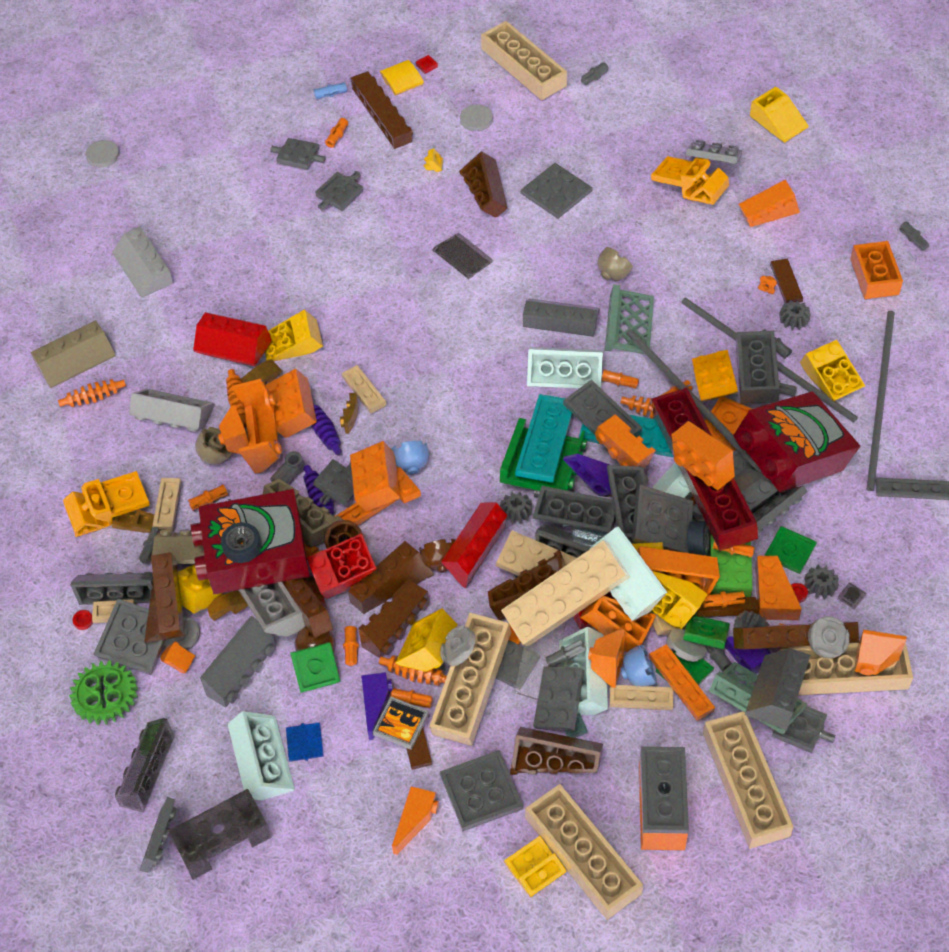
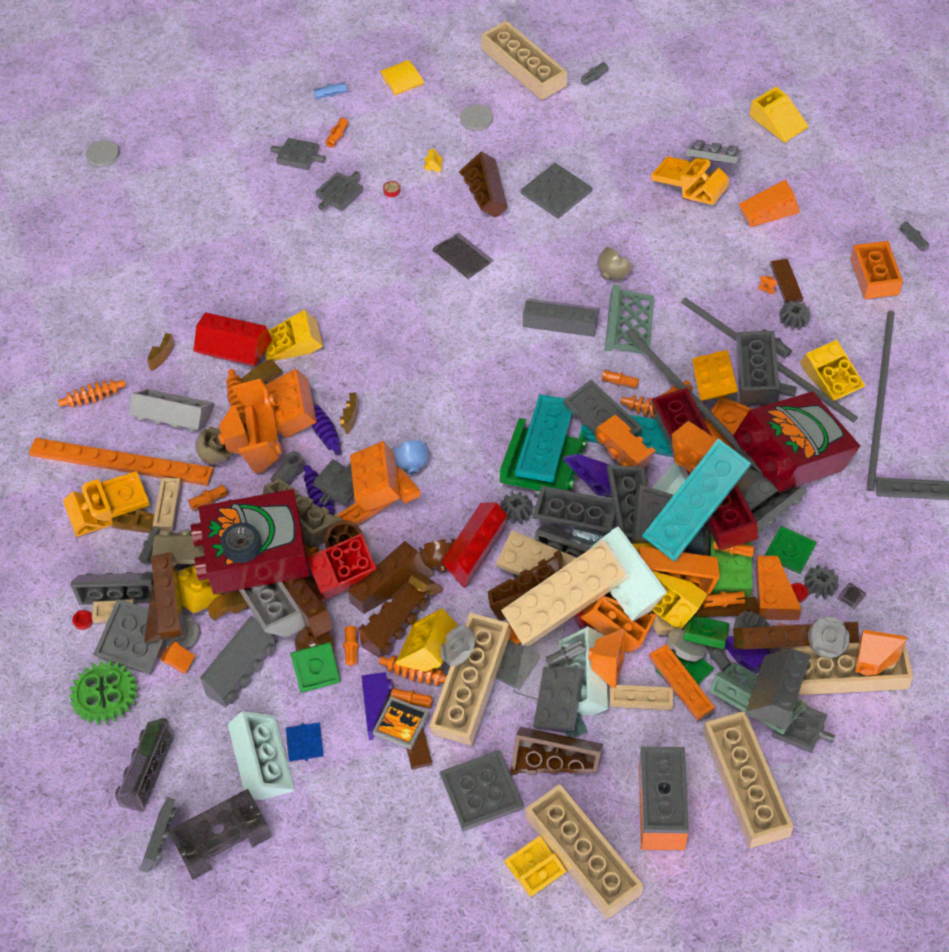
dark tan slope [30,320,116,388] -> none
light grey slope [112,227,173,298] -> none
tan plate [342,365,386,414] -> none
reddish brown brick [351,71,413,149] -> none
orange slope [392,786,439,855] -> none
red tile [415,55,438,74] -> none
light aqua slope [527,347,603,388] -> none
medium blue cylinder [620,644,657,687] -> none
none -> orange plate [28,438,214,486]
none -> pearl gold slope [147,333,175,371]
none -> tile [383,181,400,197]
none -> pearl gold slope [409,574,443,595]
none -> teal plate [642,439,752,561]

